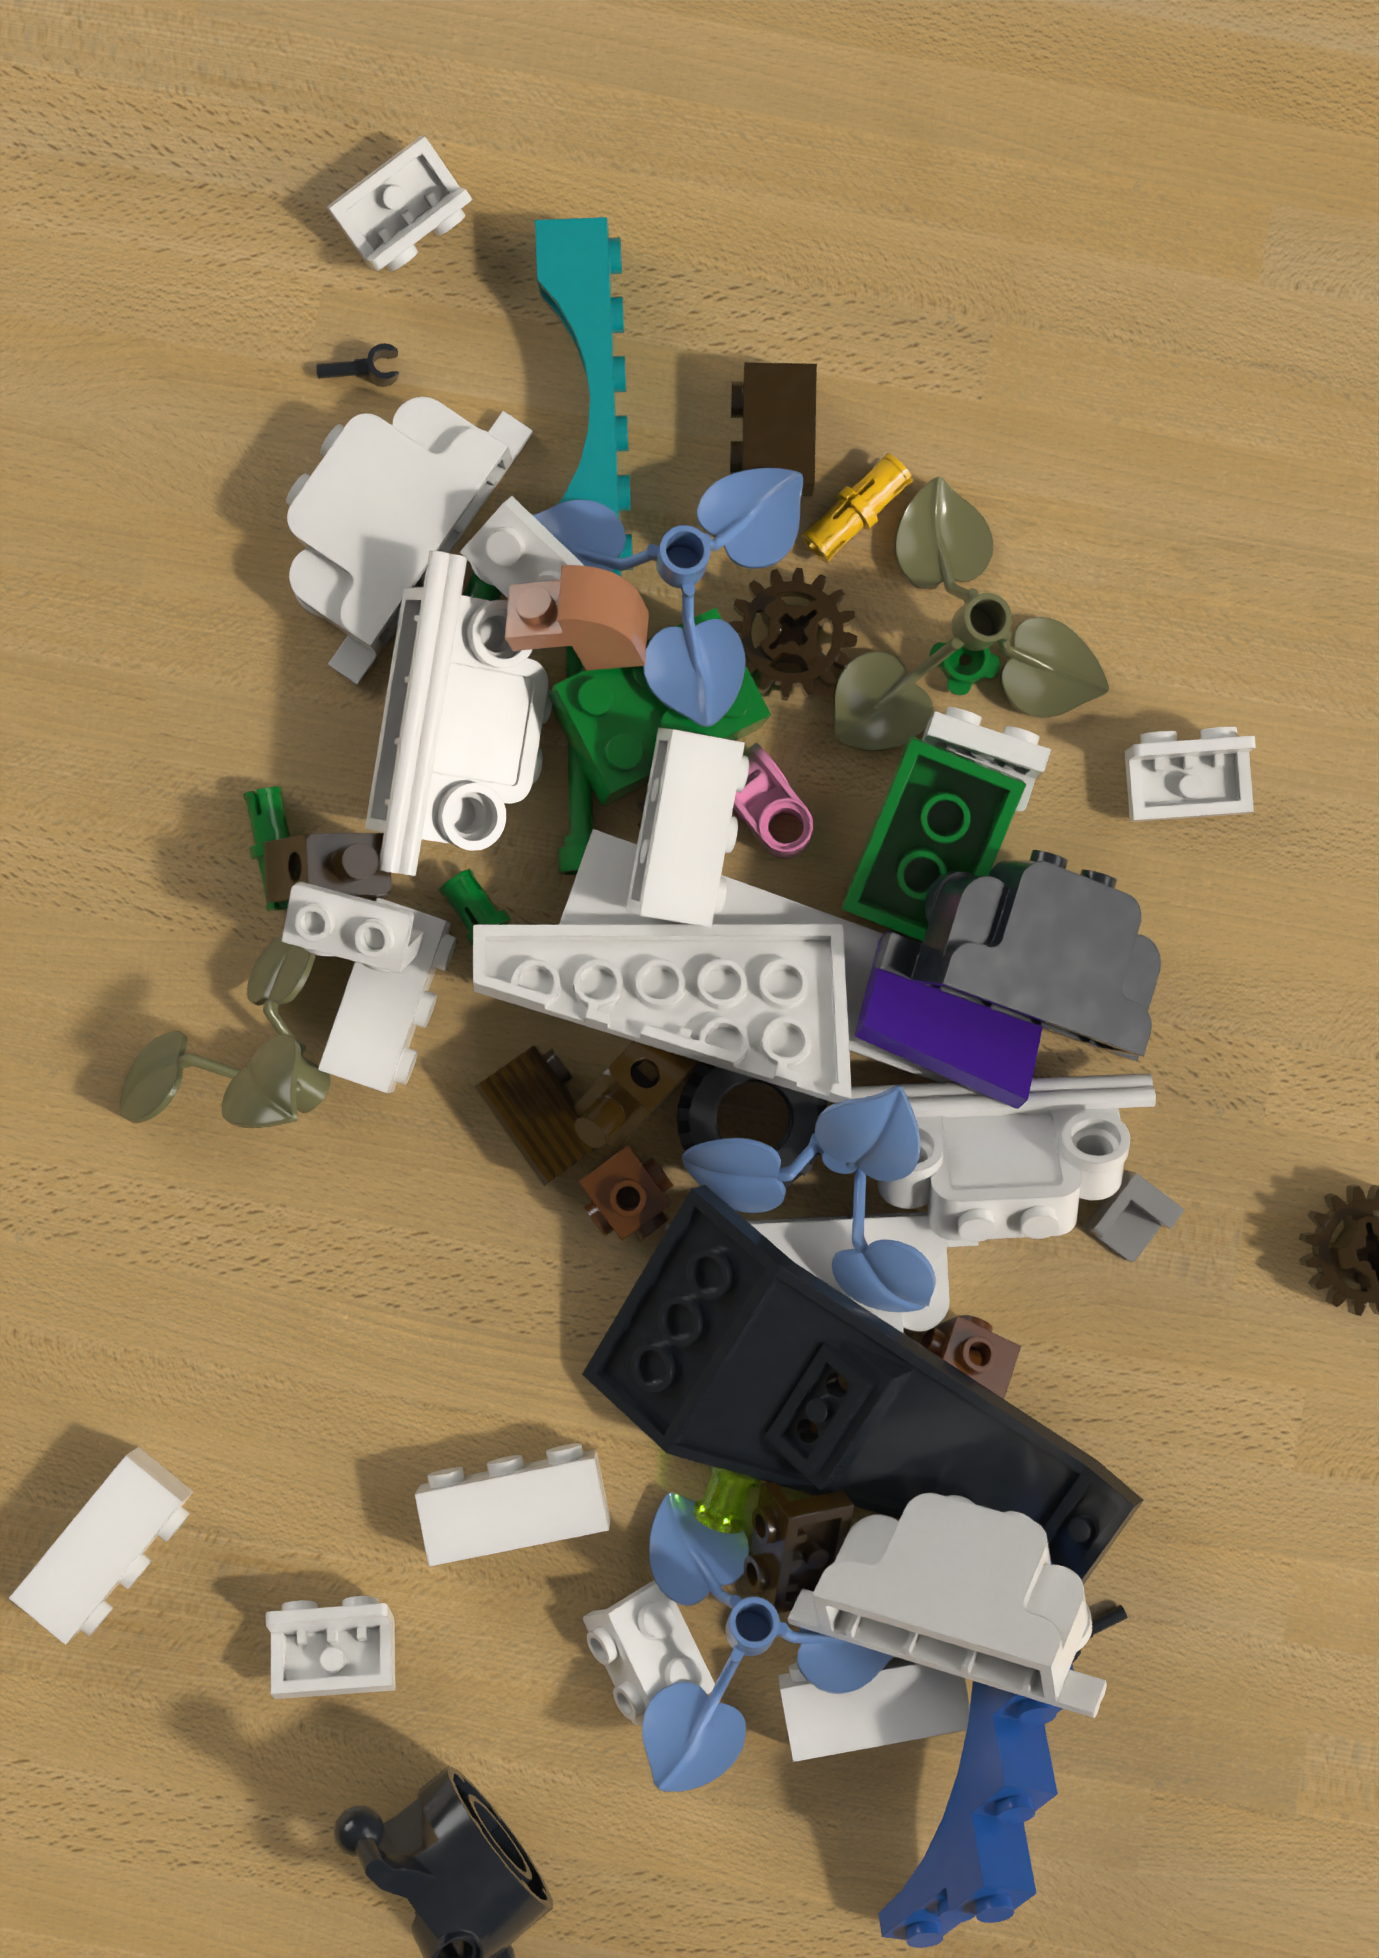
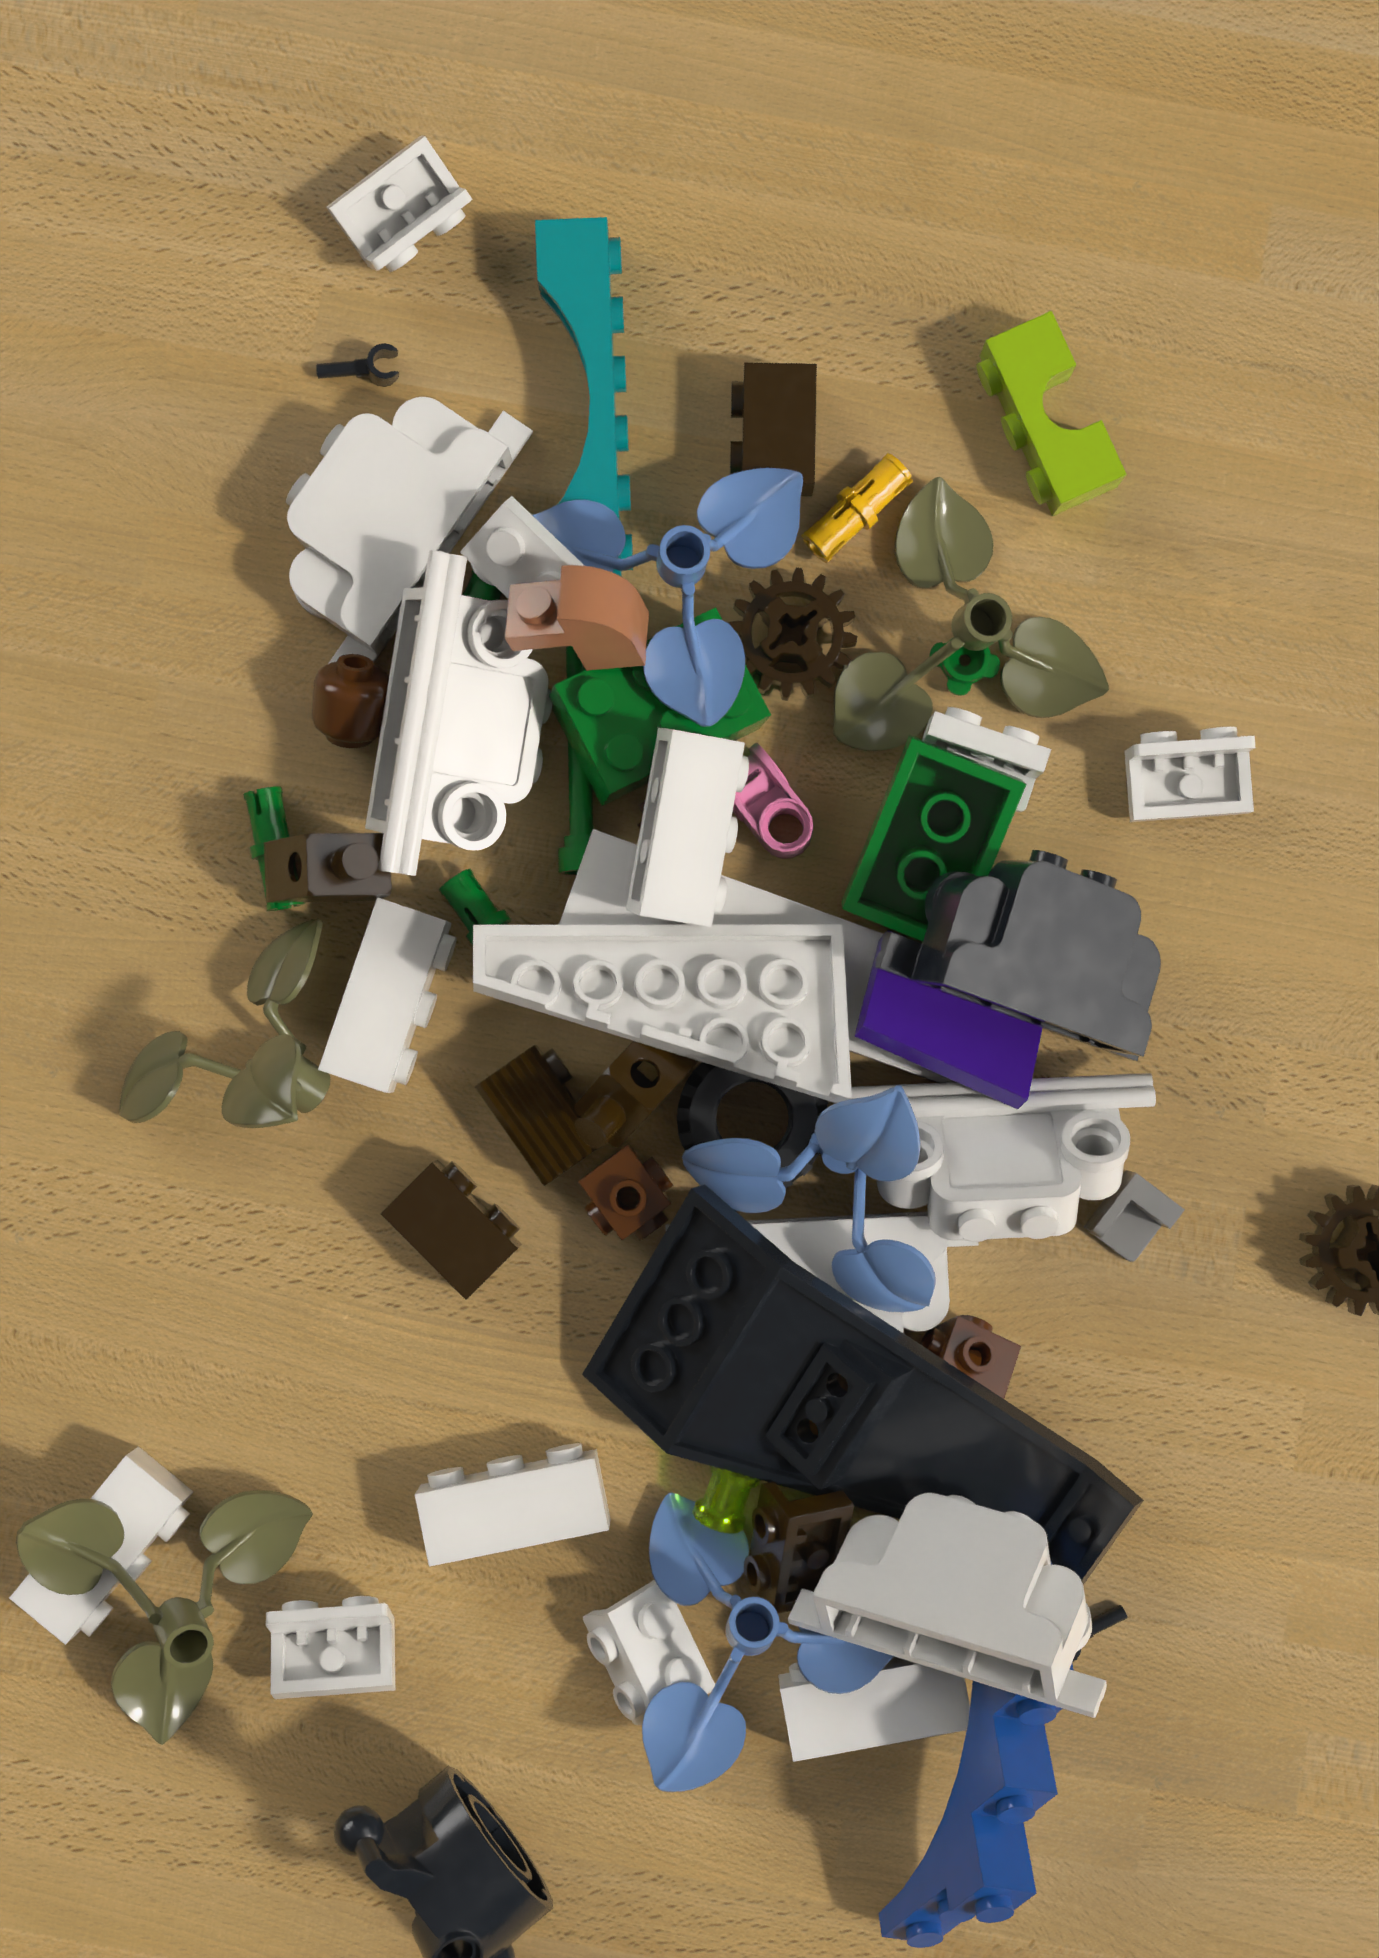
white bracket [281,882,424,974] -> none
none -> olive plant [16,1490,313,1745]
none -> reddish brown head [312,654,389,749]
none -> dark brown brick [381,1160,522,1300]
none -> lime arch [976,311,1127,516]

